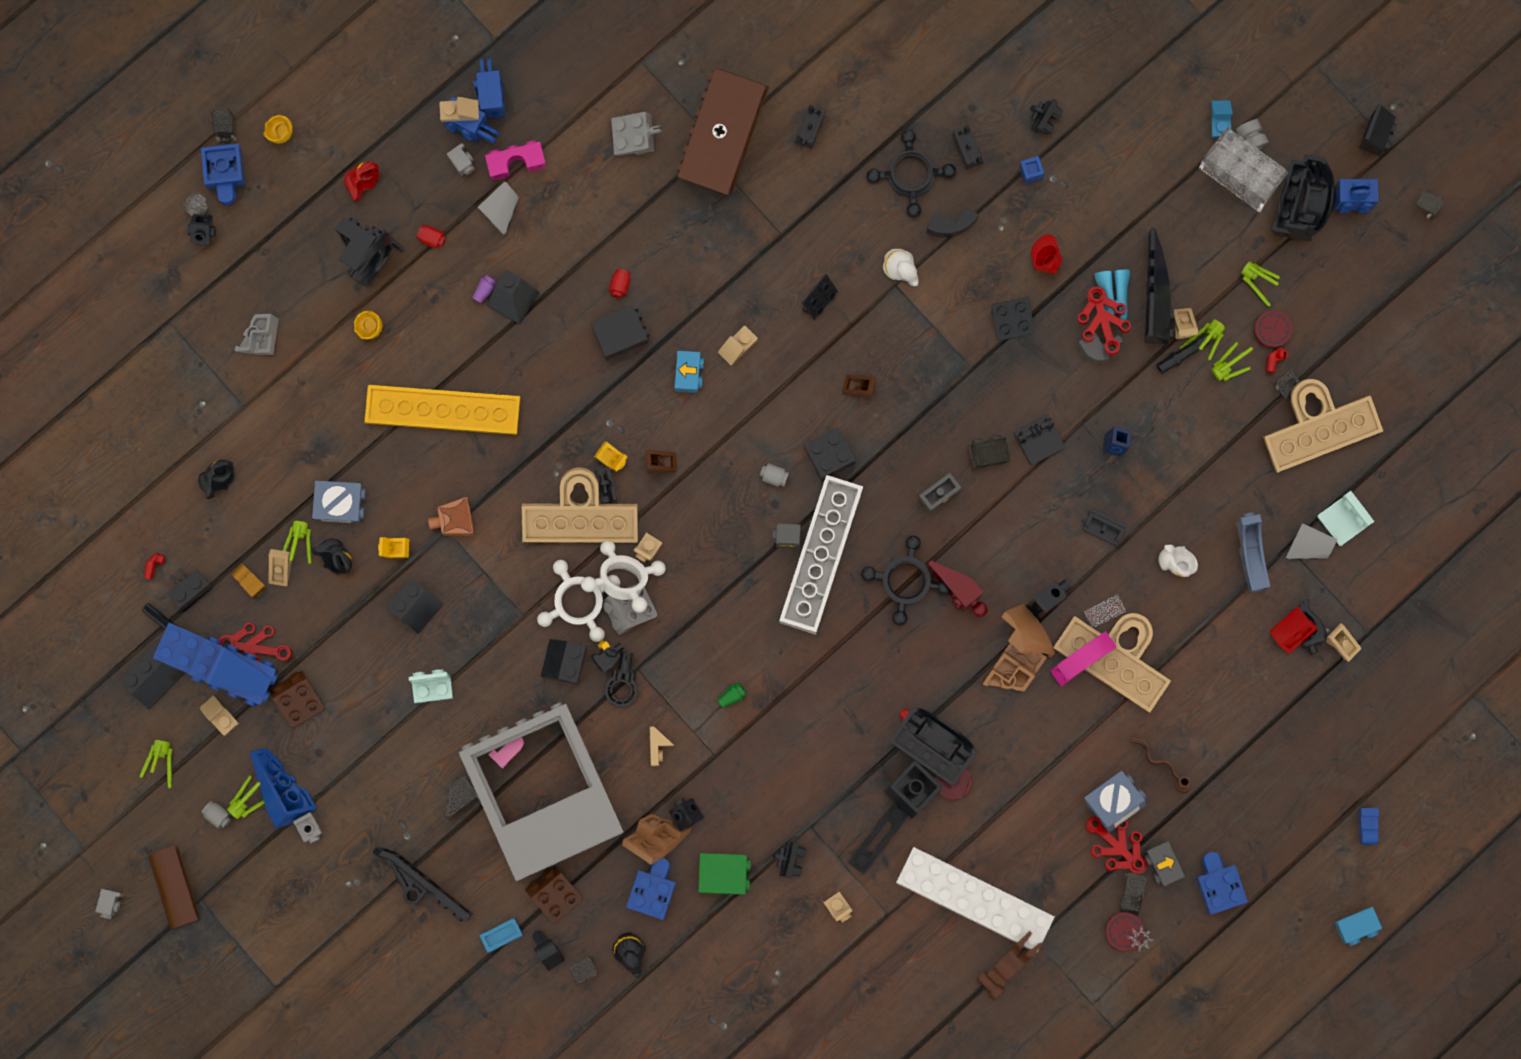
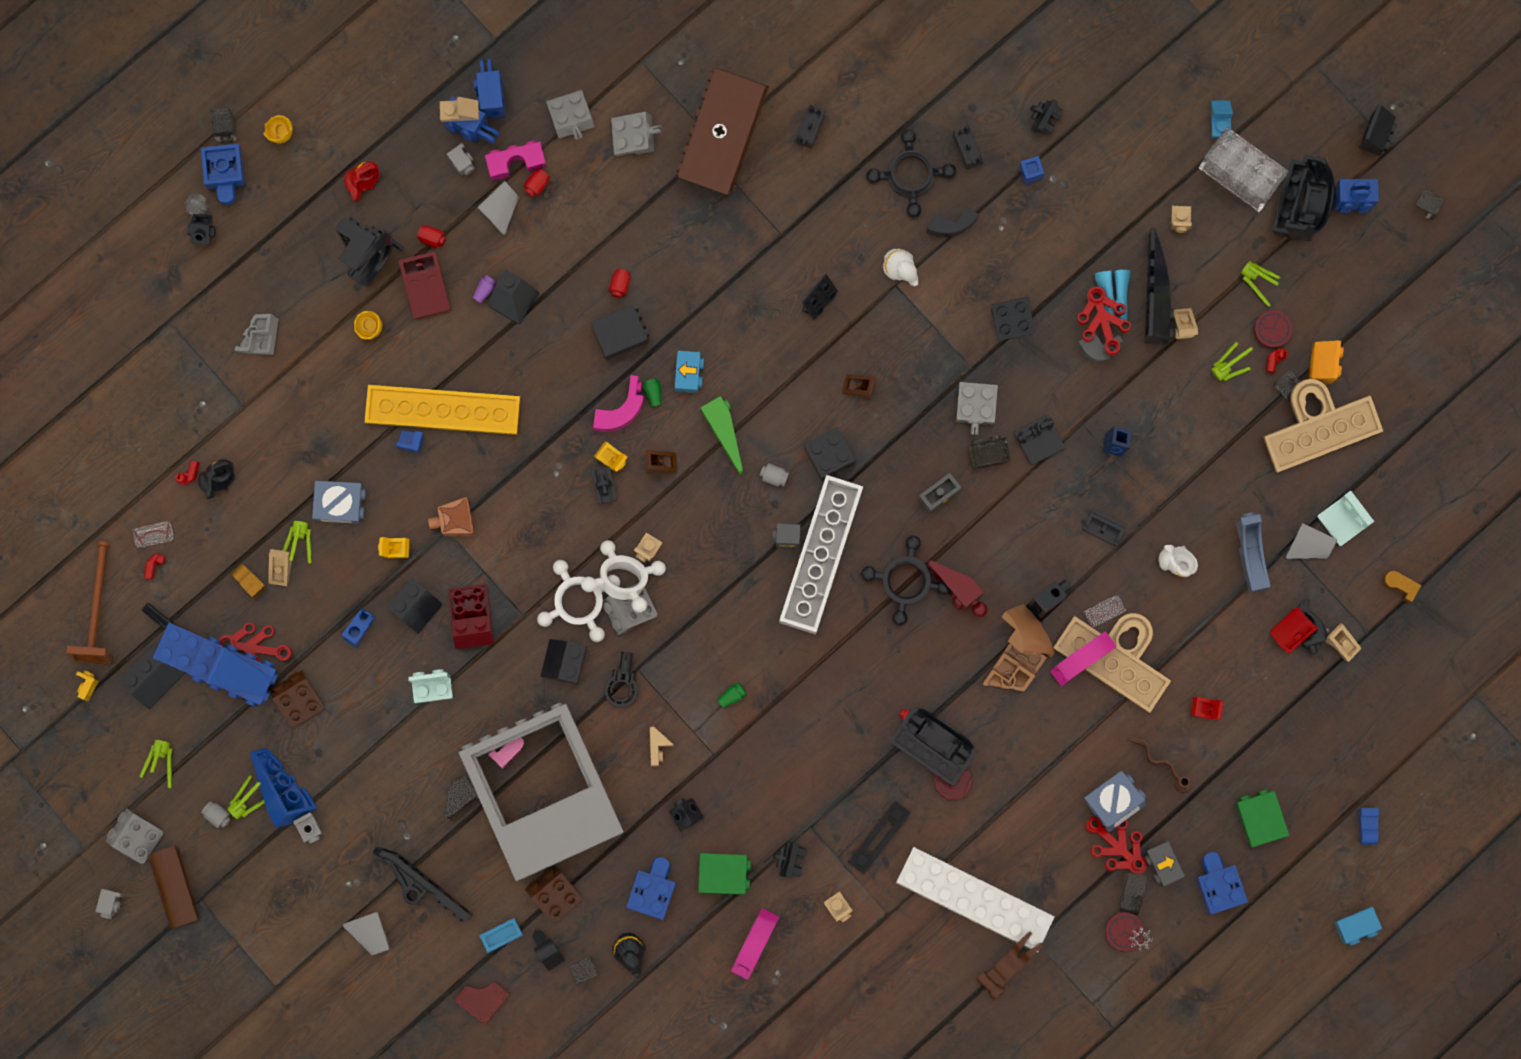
black brick [167,568,212,611] -> none
tan slope [199,695,240,736] -> none
black hair [311,538,353,575] -> none
tan plate [522,467,638,543] -> none
black piece [590,640,624,673] -> none
medium nougat slope [622,814,691,865] -> none
tan slope [718,325,758,366] -> none
black brick [884,760,943,819] -> none
red piece [1031,235,1063,274] -> none
black pin [1156,334,1210,374] -> none
lime plant [1179,319,1225,360] -> none
light grey wheel [1236,119,1269,154] -> none
none -> dark orange tile [66,541,113,664]
none -> yellow bracket [76,670,99,702]
none -> light grey bracket [106,808,163,864]
none -> clear tile [132,520,175,549]
none -> red arm [175,461,200,485]
none -> blue leg [342,608,376,648]
none -> light grey slope [343,912,391,956]
none -> blue panel [396,430,424,454]
none -> dark red slope [398,251,451,319]
none -> dark red slope [448,584,494,649]
none -> clear red tile [454,982,509,1025]
none -> red brick [523,168,550,197]
none -> light grey plate [546,90,594,140]
none -> dark pink arch [593,375,644,432]
none -> green cone [642,378,662,407]
none -> bright green slope [701,396,743,475]
none -> dark pink arch [731,908,779,980]
none -> light grey plate [956,382,998,436]
none -> tan bracket [1171,206,1192,233]
none -> red bracket [1191,697,1223,720]
none -> green brick [1235,789,1289,848]
none -> light orange slope [1309,340,1344,386]
none -> pearl gold leg [1382,571,1422,604]

